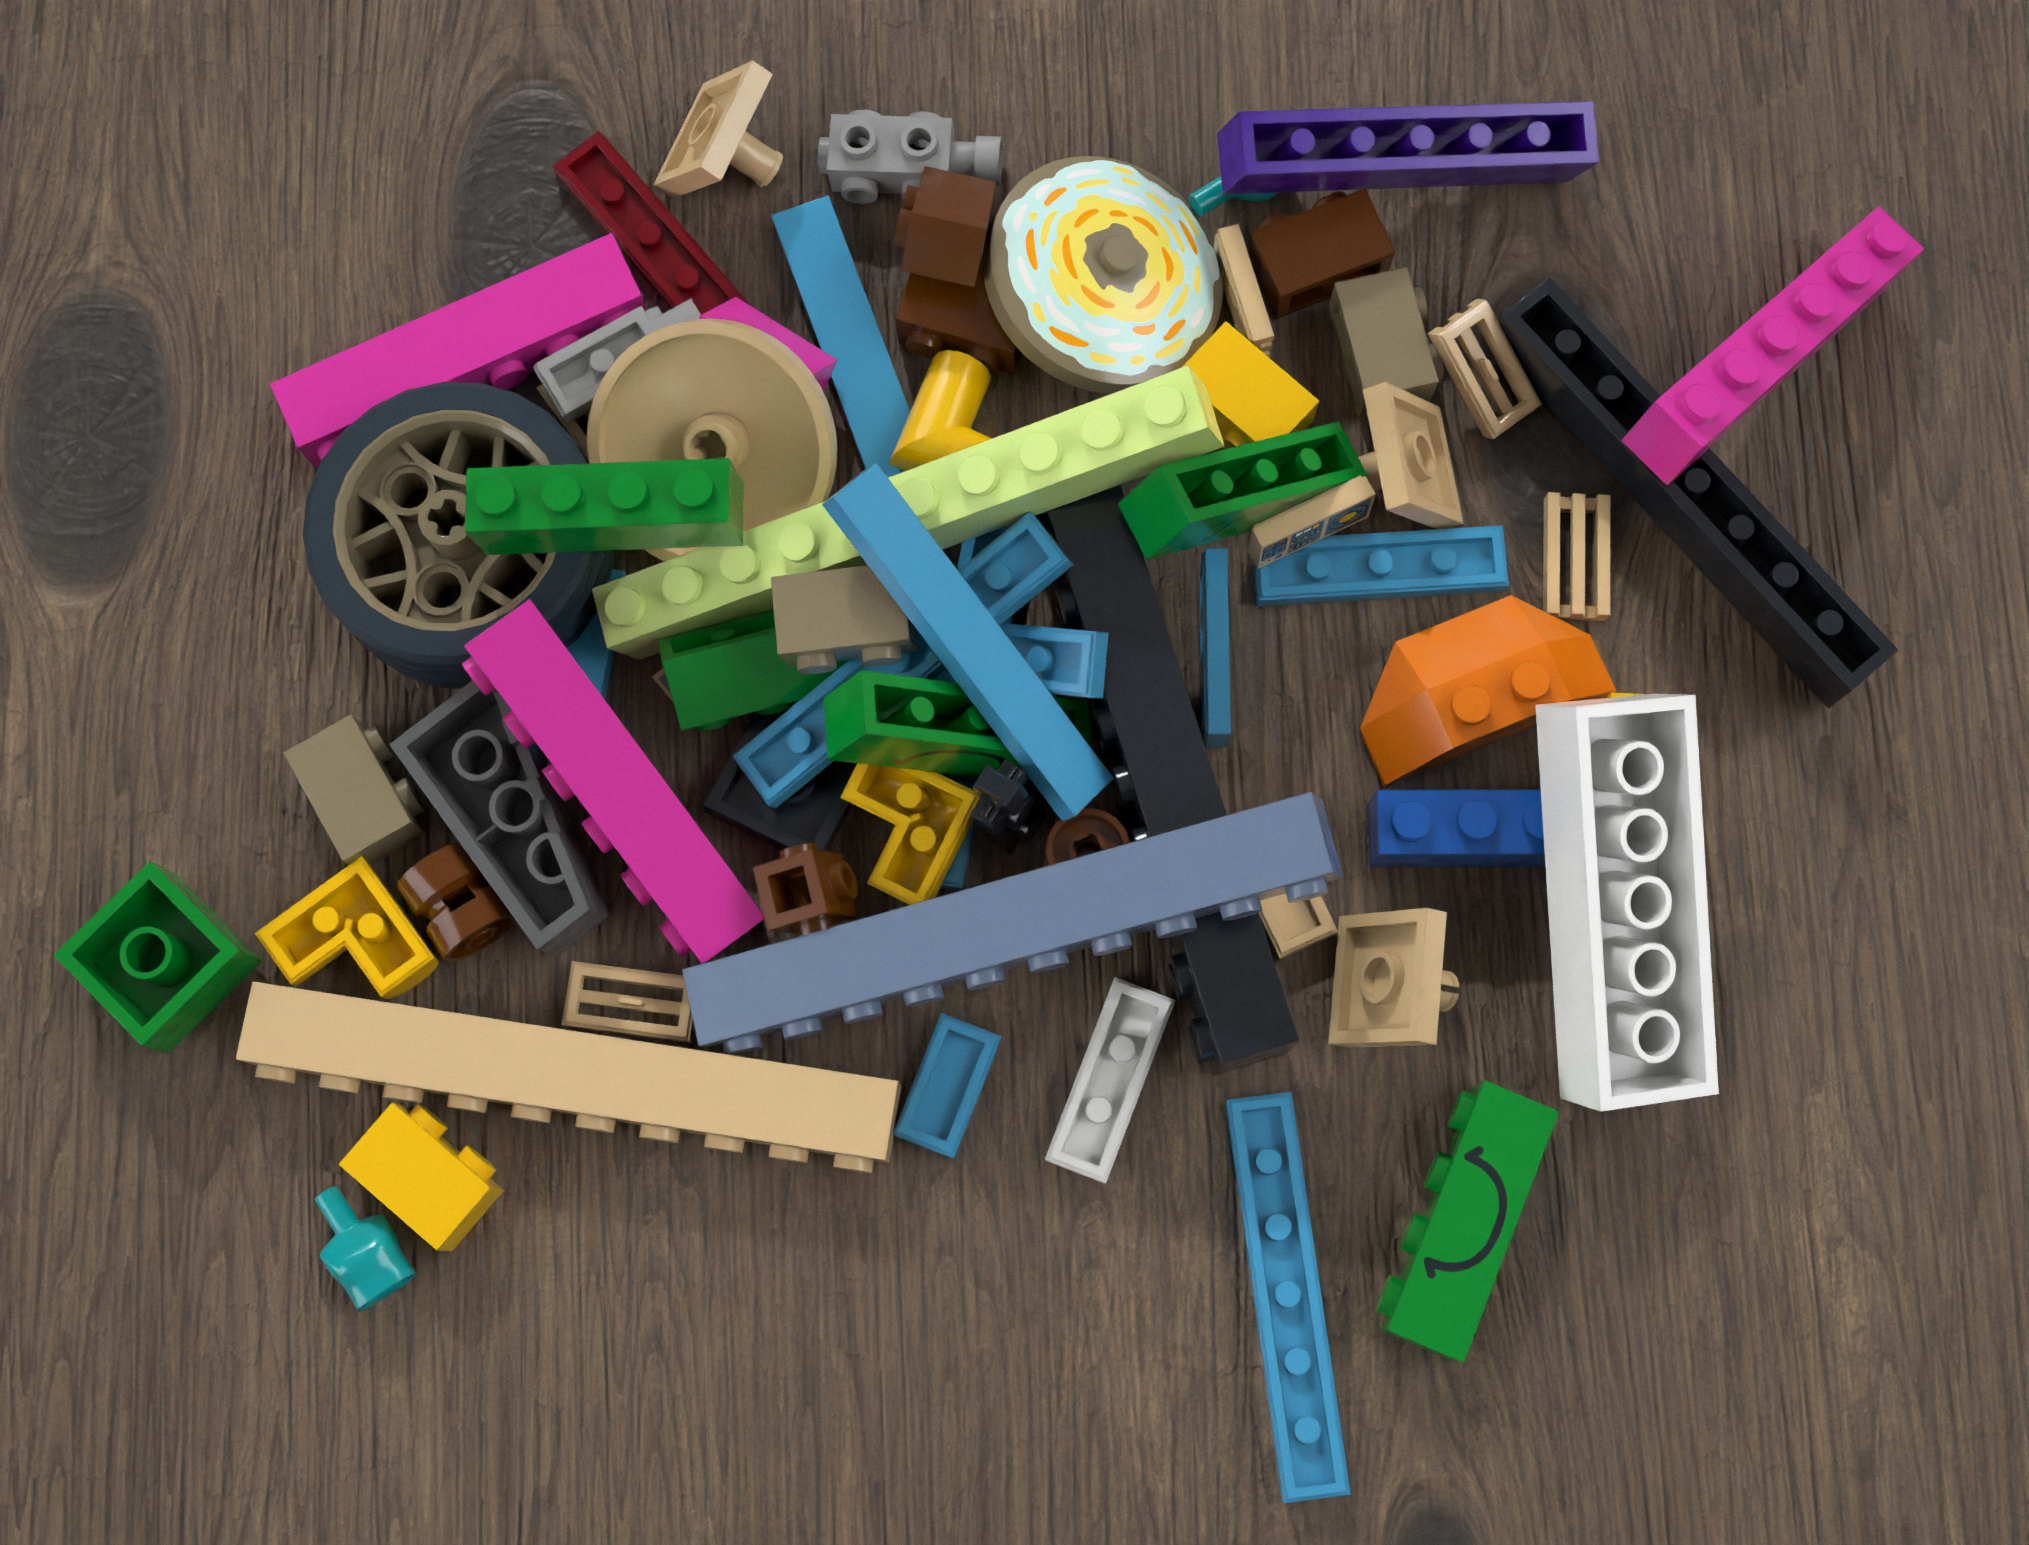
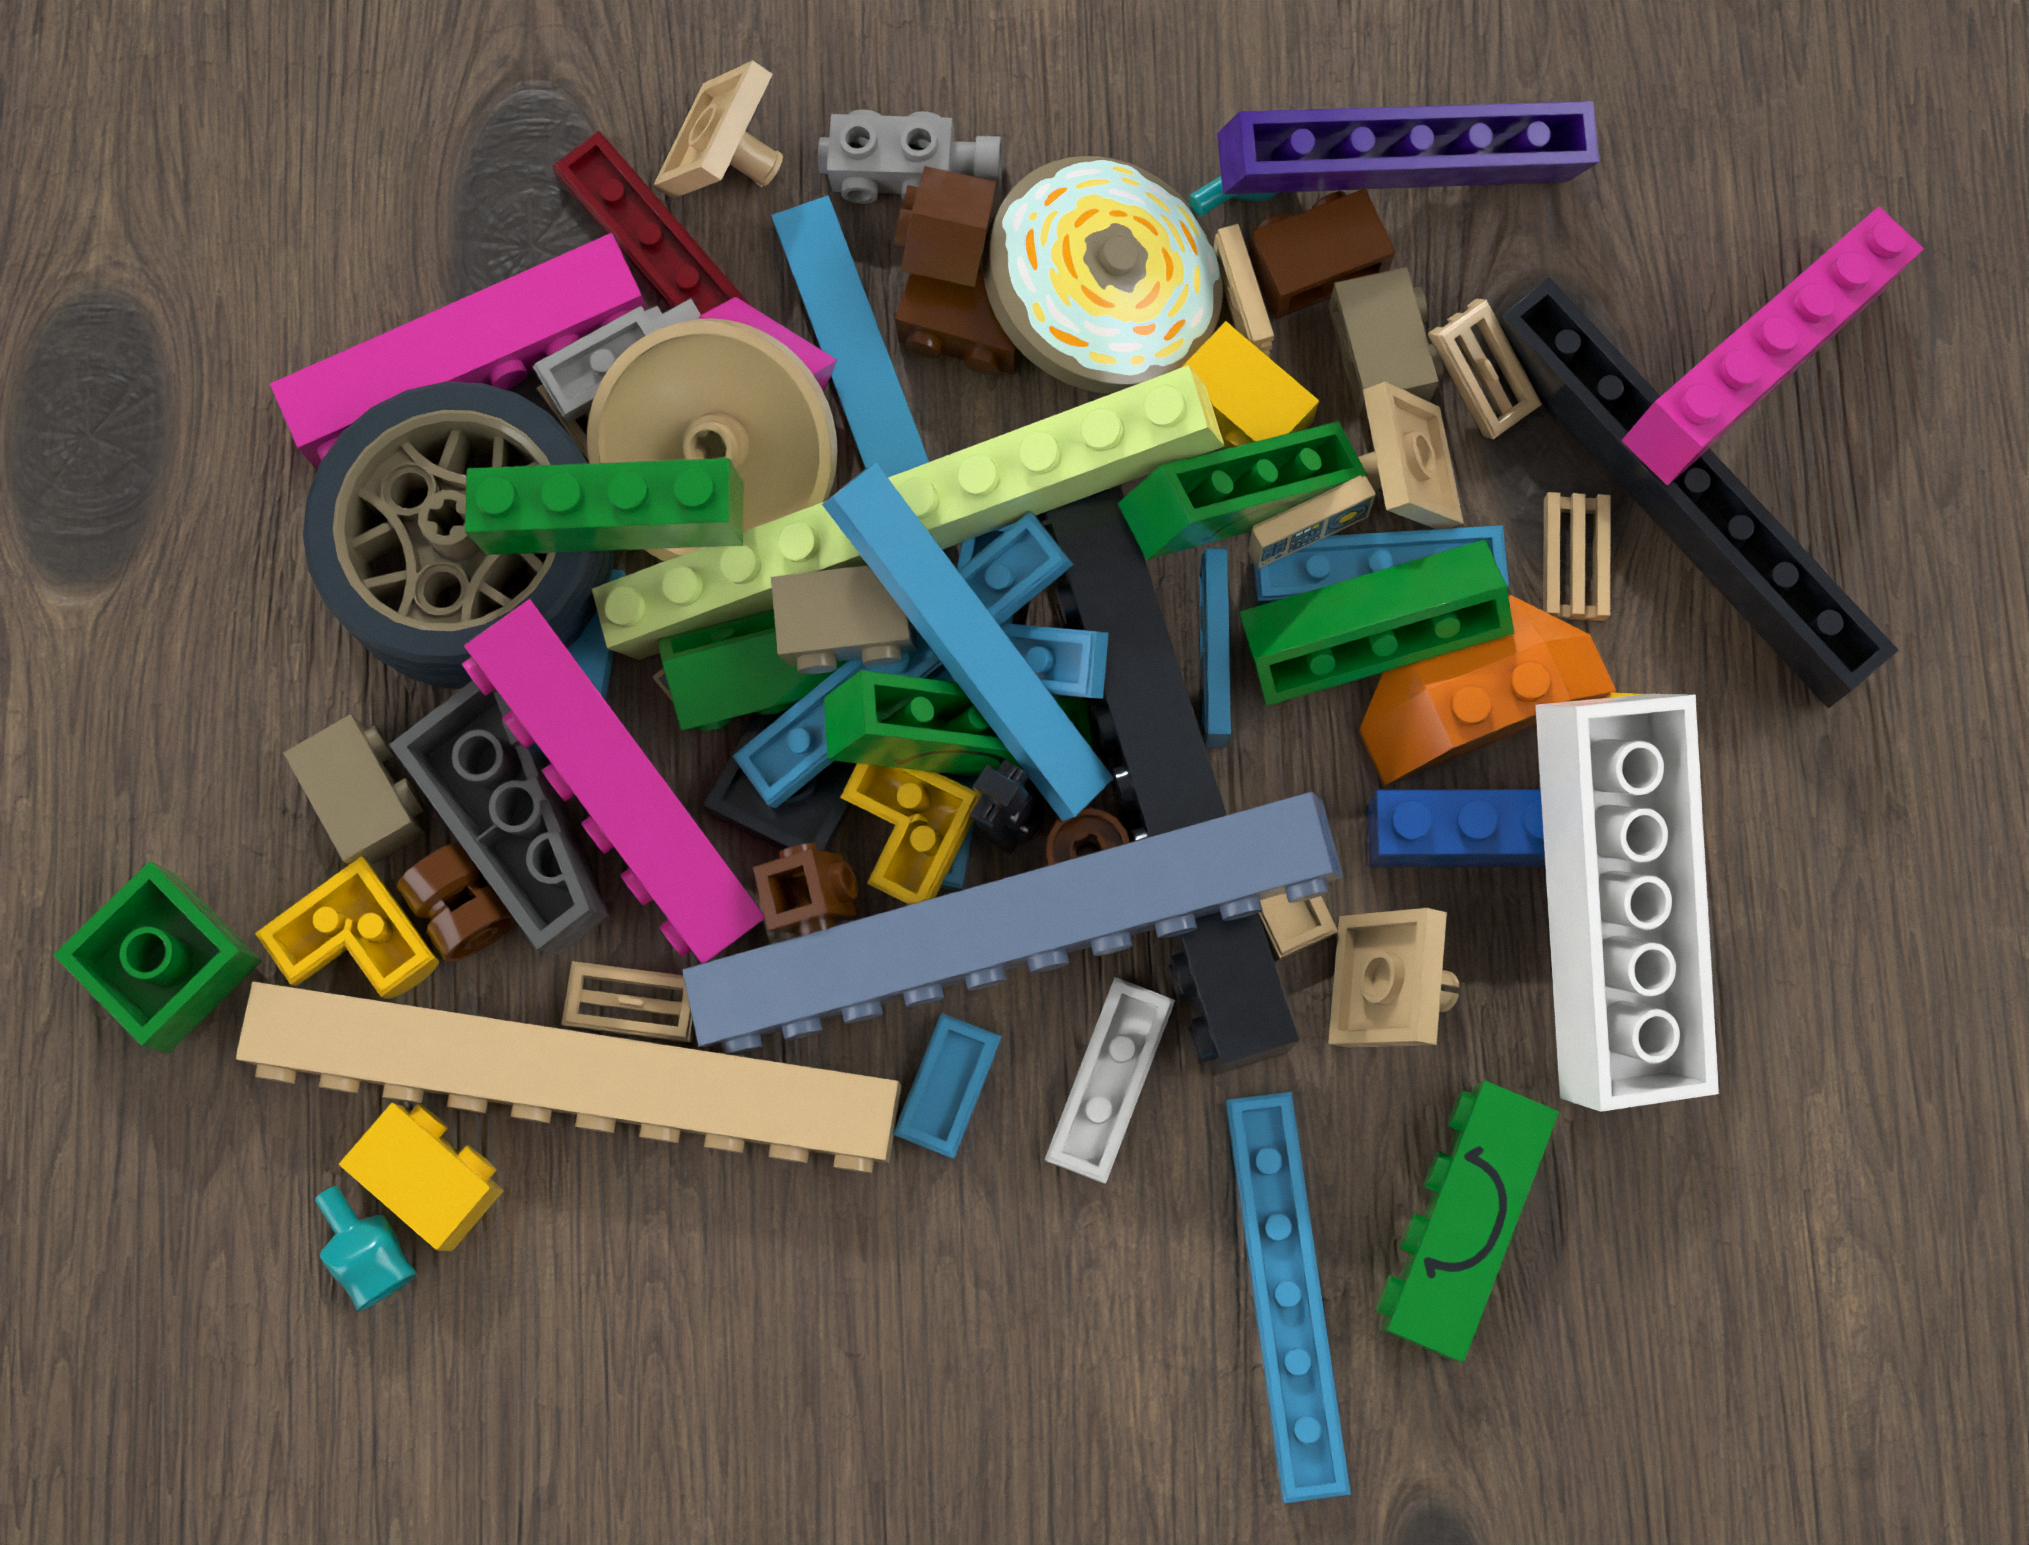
yellow brick [888,350,992,471] -> none
none -> green brick [1239,539,1515,706]

